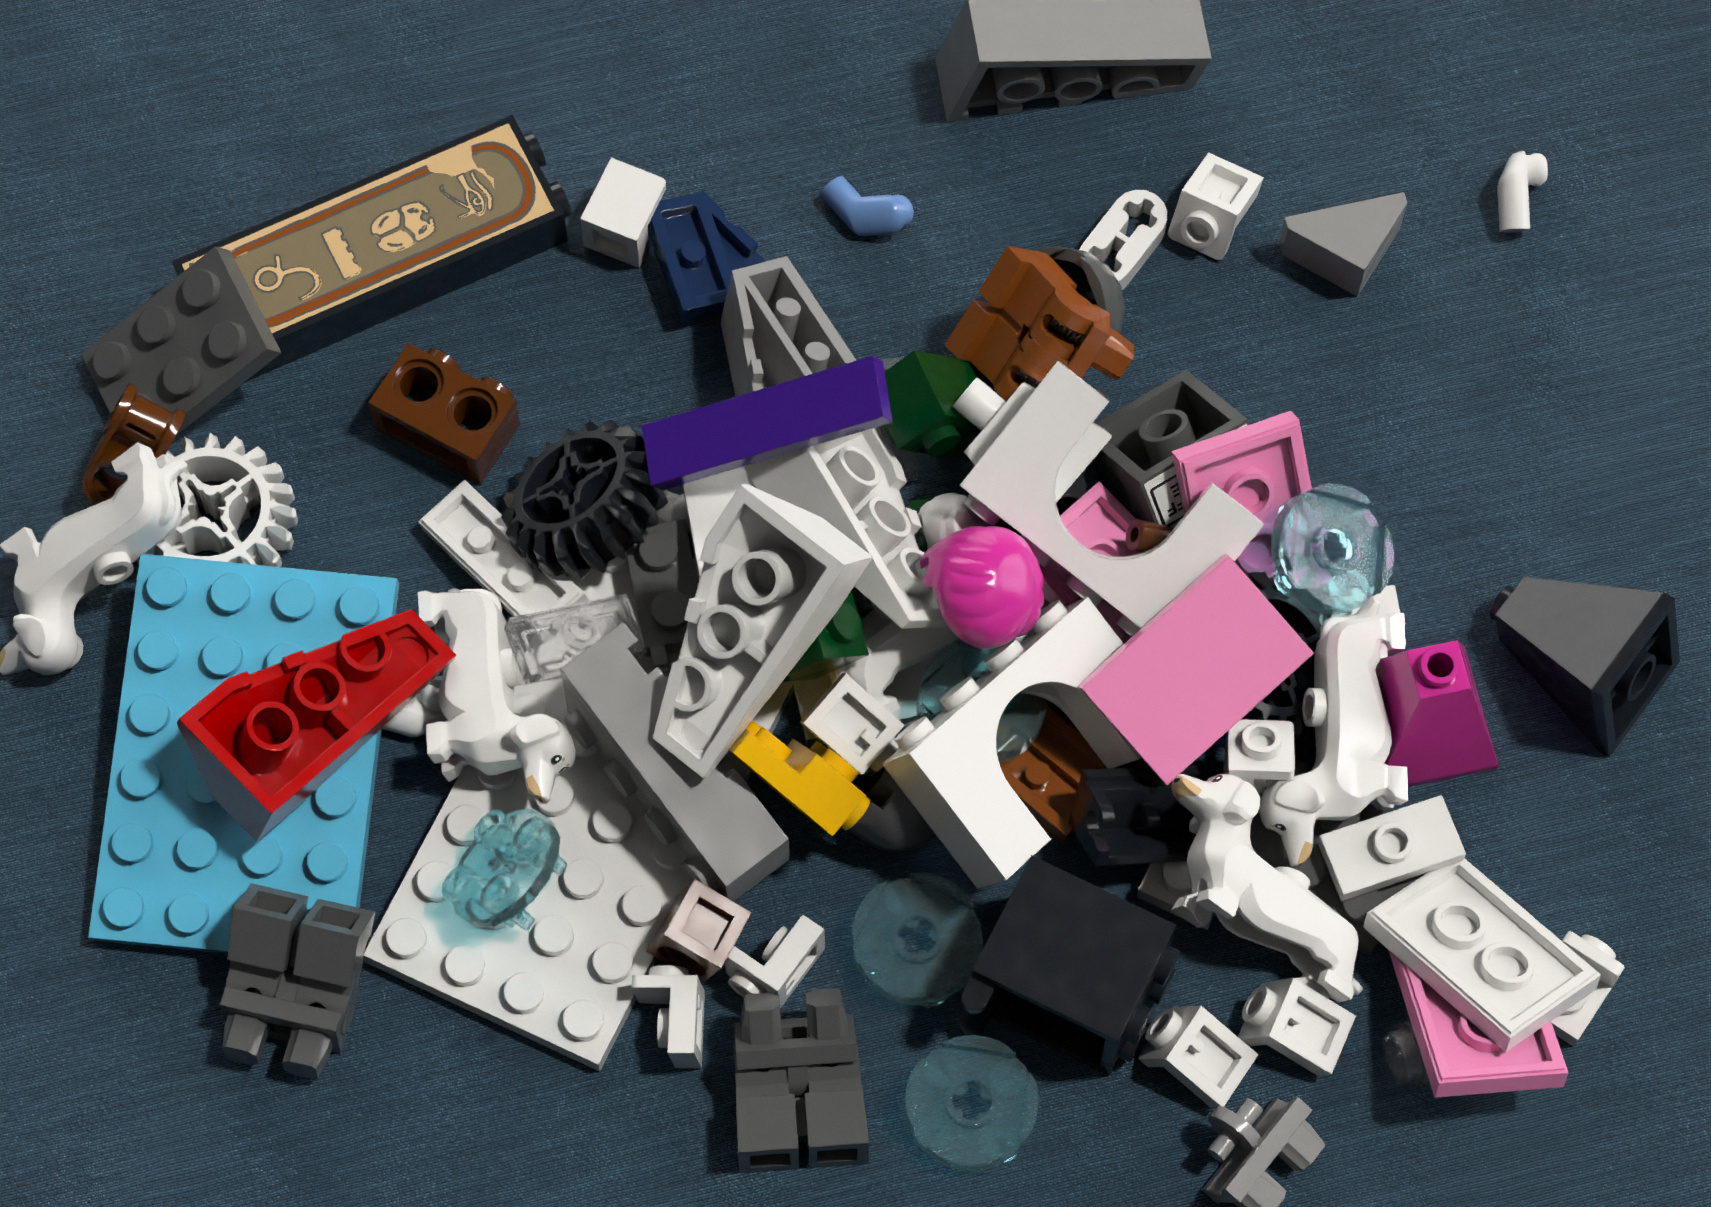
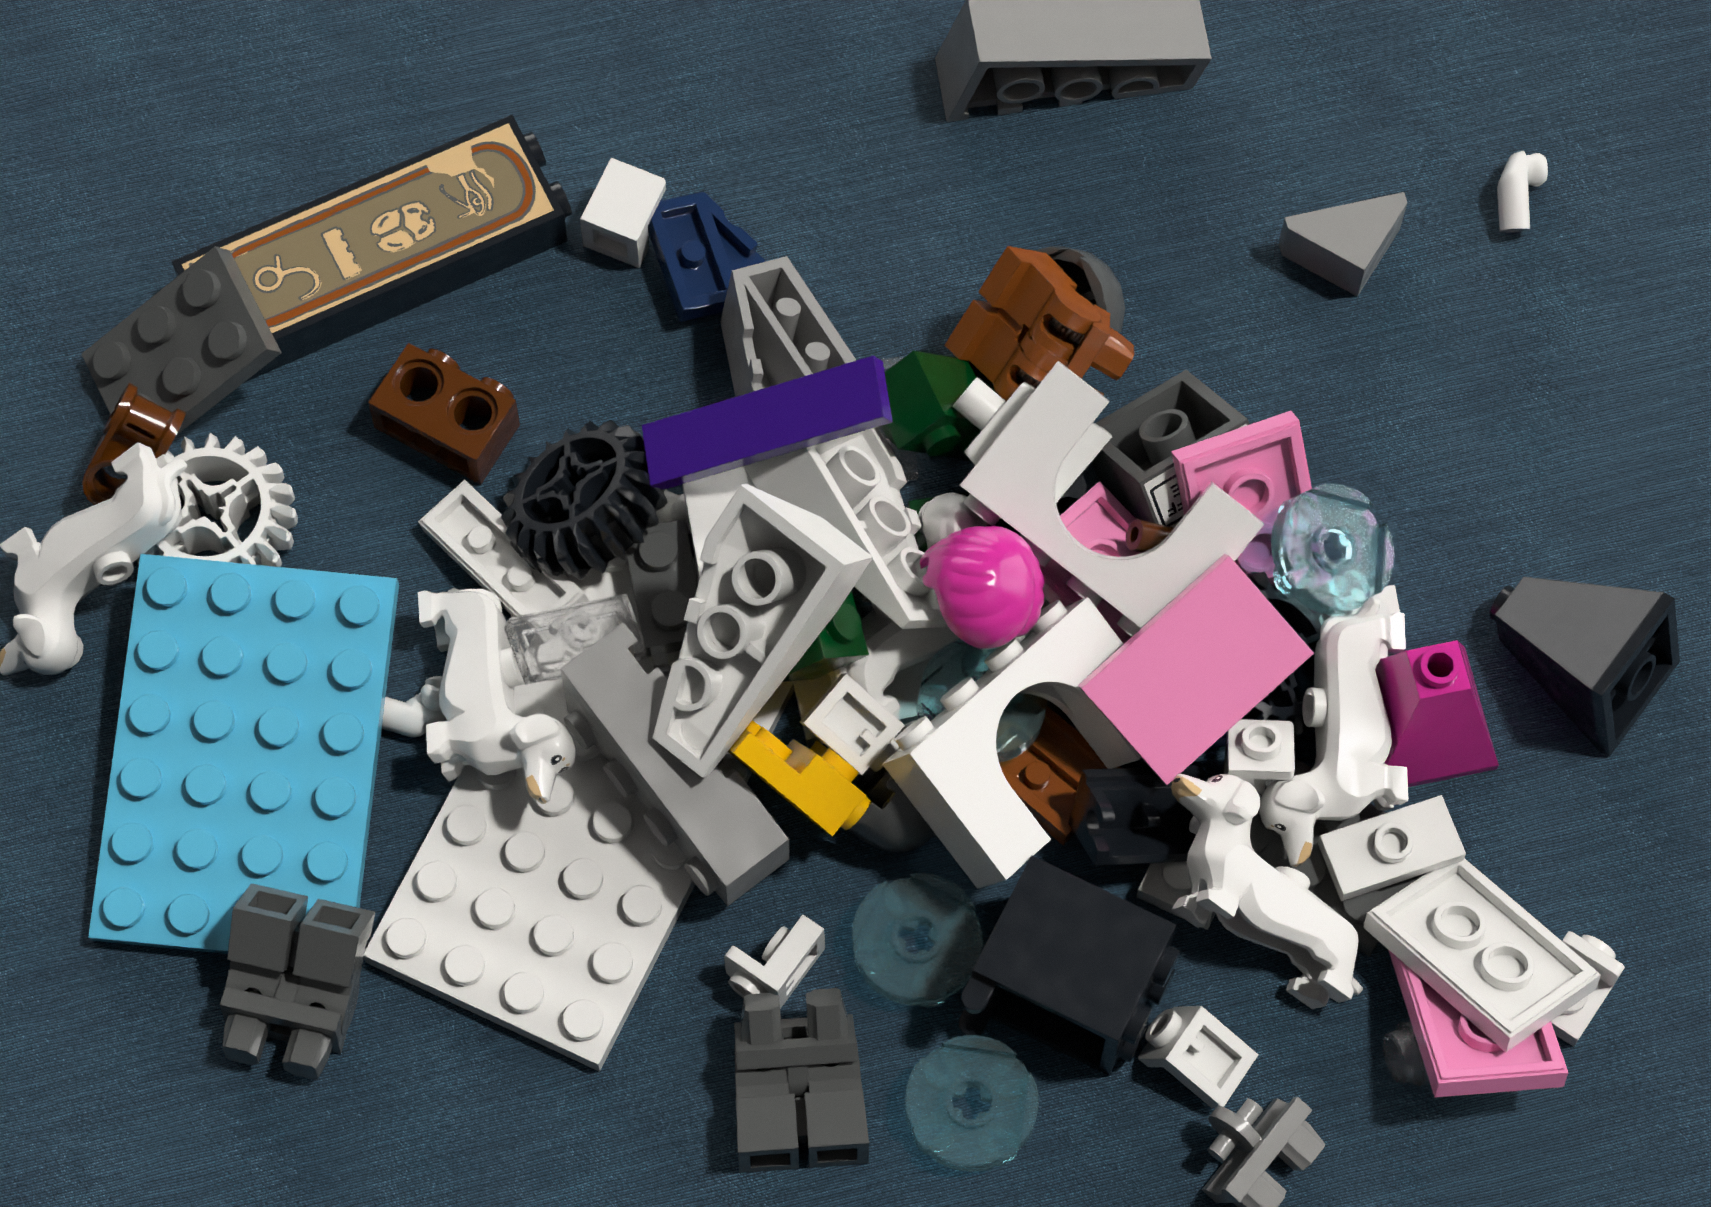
red wedge [177,609,456,842] -> none
clear light blue plate [441,809,567,931] -> none
white bracket [631,965,705,1069] -> none
brick [646,879,751,984] -> none
medium blue arm [821,176,914,237] -> none
white beam [1079,190,1167,290] -> none
white bracket [1168,152,1264,260] -> none
white bracket [1238,978,1356,1076] -> none

